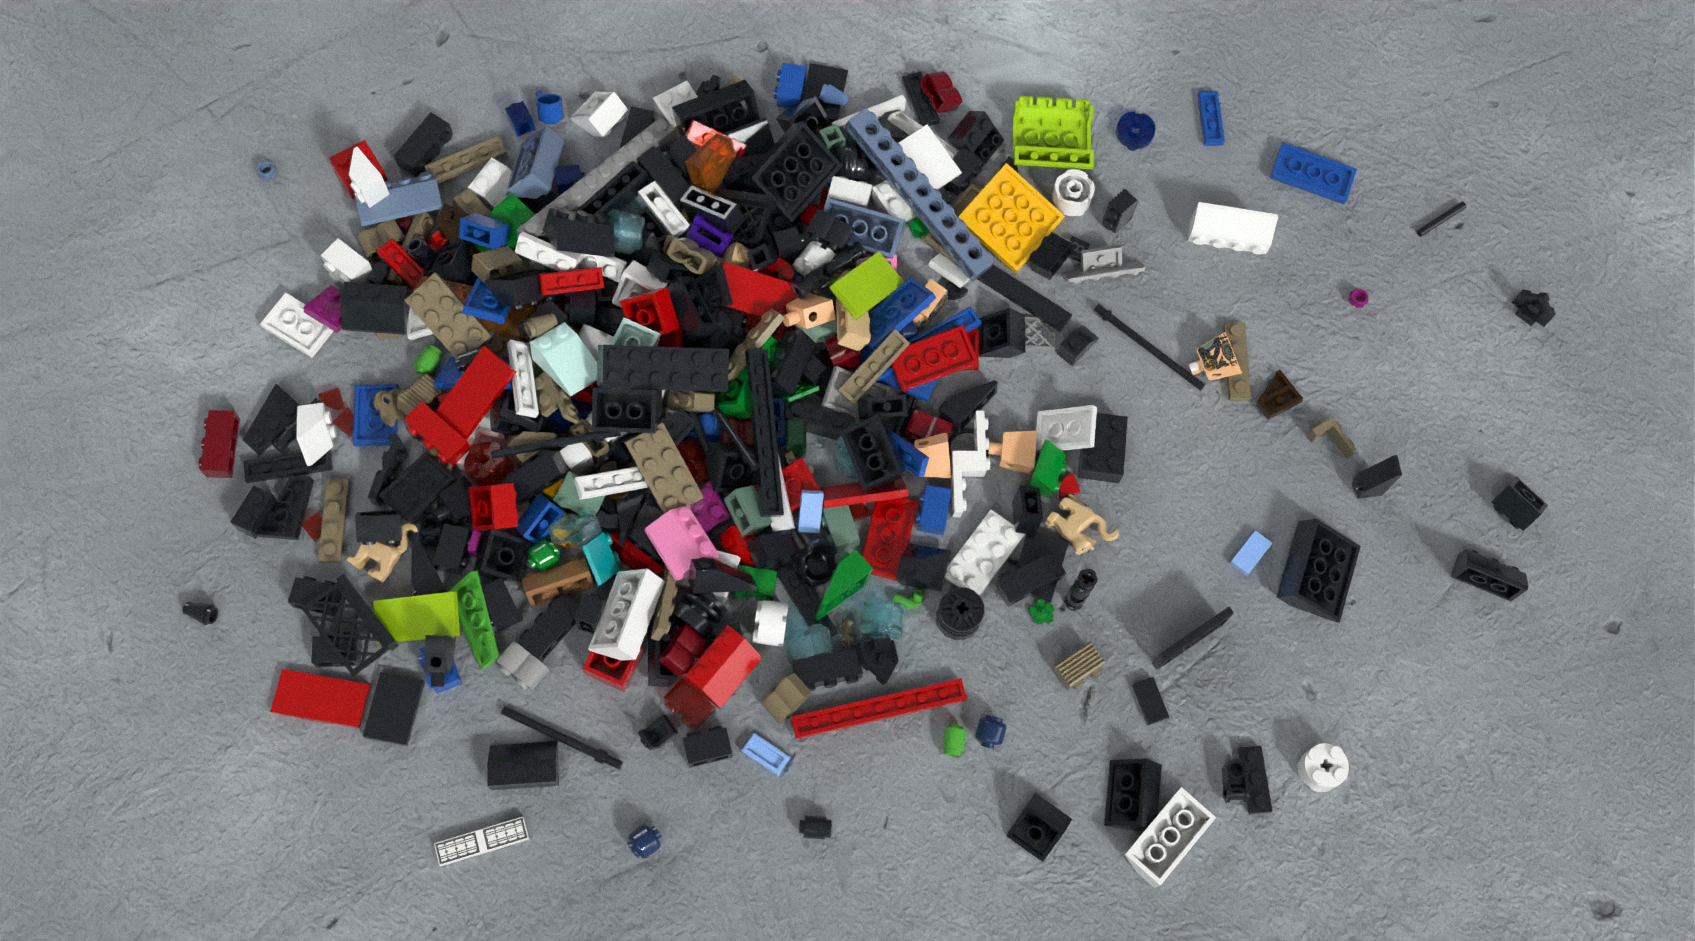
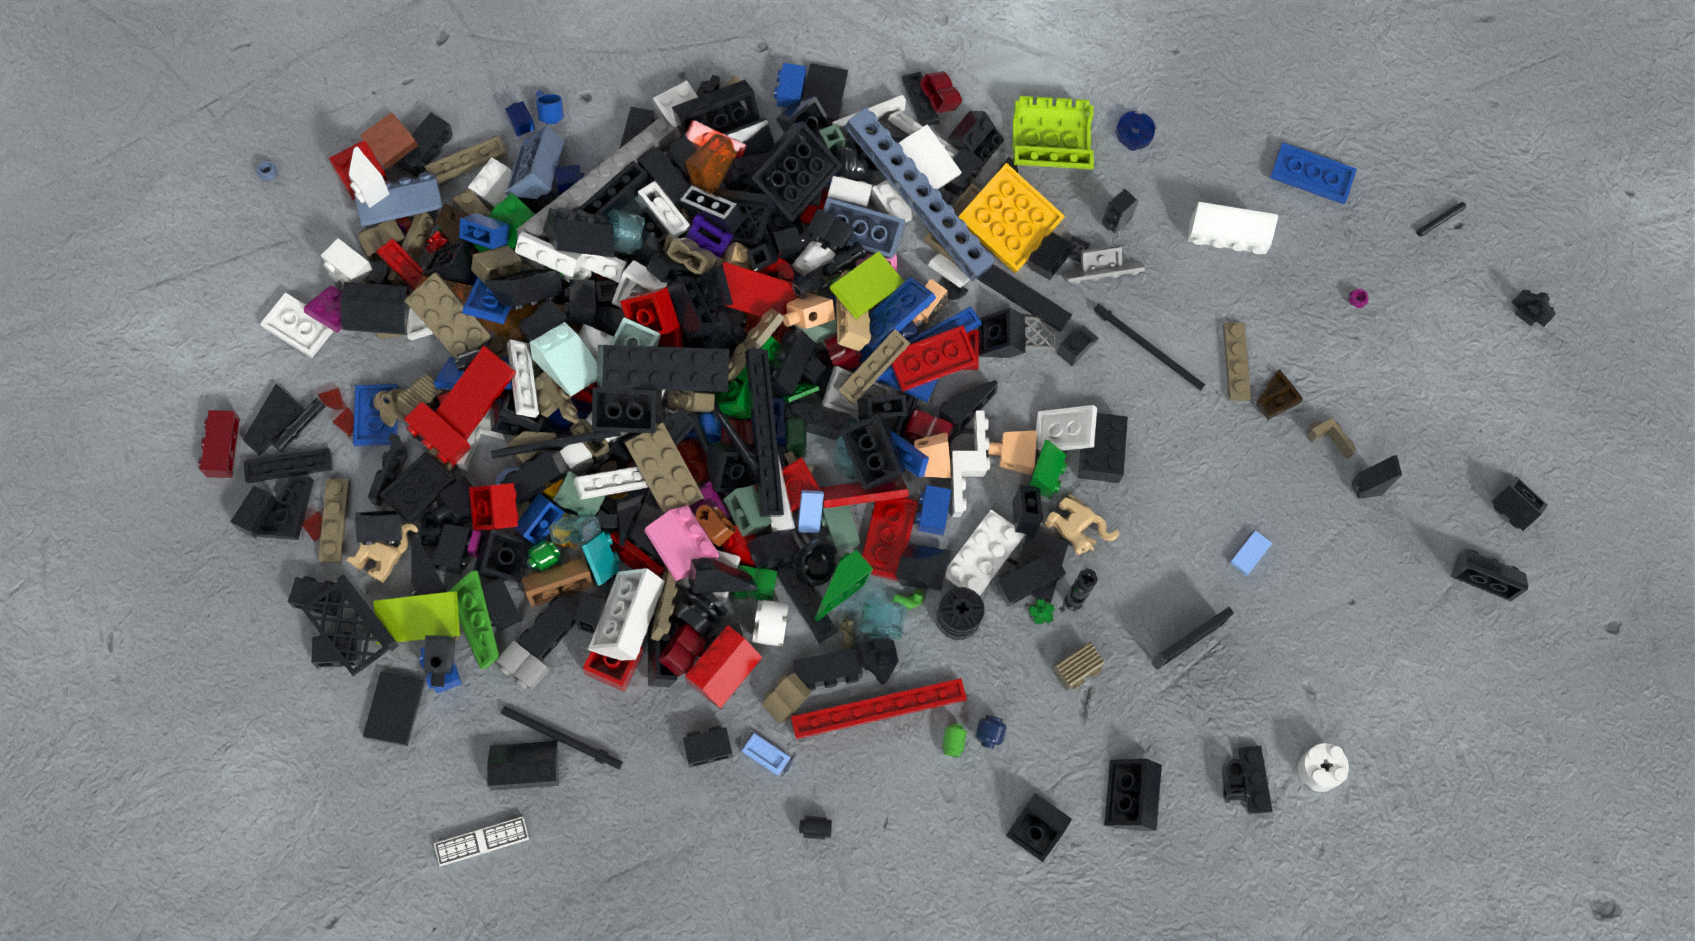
black cone [182,602,218,625] -> none
red tile [270,669,370,729] -> none
white slope [297,403,337,466] -> none
black brick [407,238,433,268] -> none
bright green brick [413,345,443,376] -> none
clear red brick [464,442,514,486] -> none
dark tan cone [524,313,558,338] -> none
red tile [538,267,604,295] -> none
white slope [570,92,628,137] -> none
dark blue head [627,824,662,859] -> none
black bracket [638,715,678,750] -> none
clear red brick [664,678,715,729] -> none
clear light blue brick [784,624,834,664] -> none
medium blue cone [819,84,849,106] -> none
clear red tile [848,503,872,522] -> none
green plant [909,217,930,238] -> none
white brick [1051,169,1095,216] -> none
red tile [1059,473,1080,499] -> none
white slope [1125,787,1216,888] -> none
black tile [1132,677,1170,726] -> none
torso [1189,332,1242,380] -> none
blue tile [1197,91,1225,146] -> none
black slope [1277,518,1361,623] -> none
none -> copper tile [360,112,419,169]
none -> dark orange piece [696,505,736,546]

